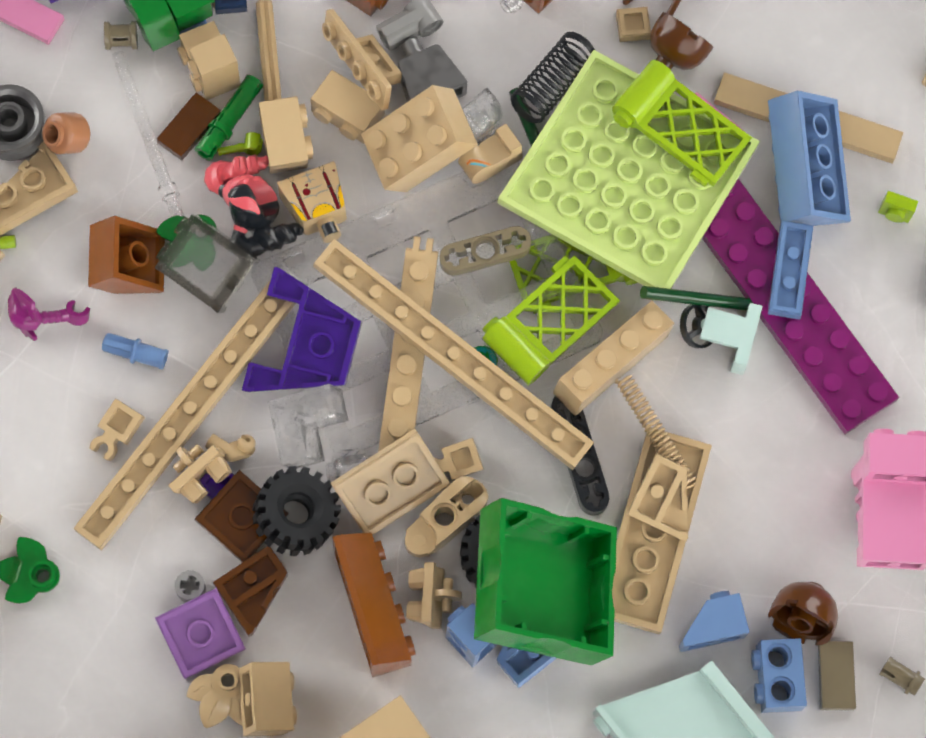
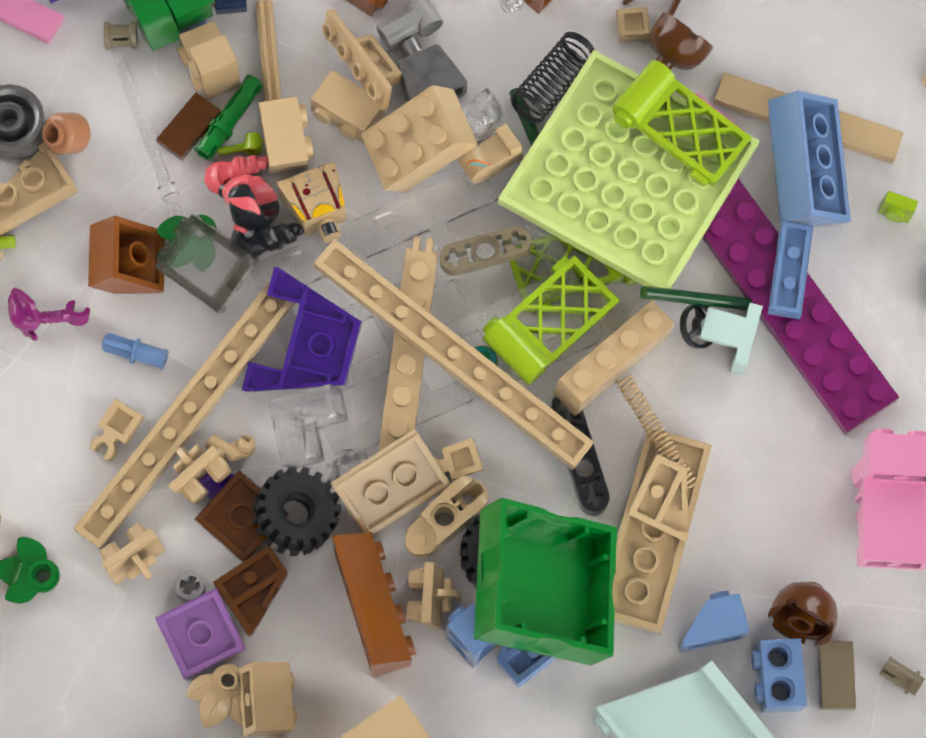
none -> tan hips [100,523,165,585]

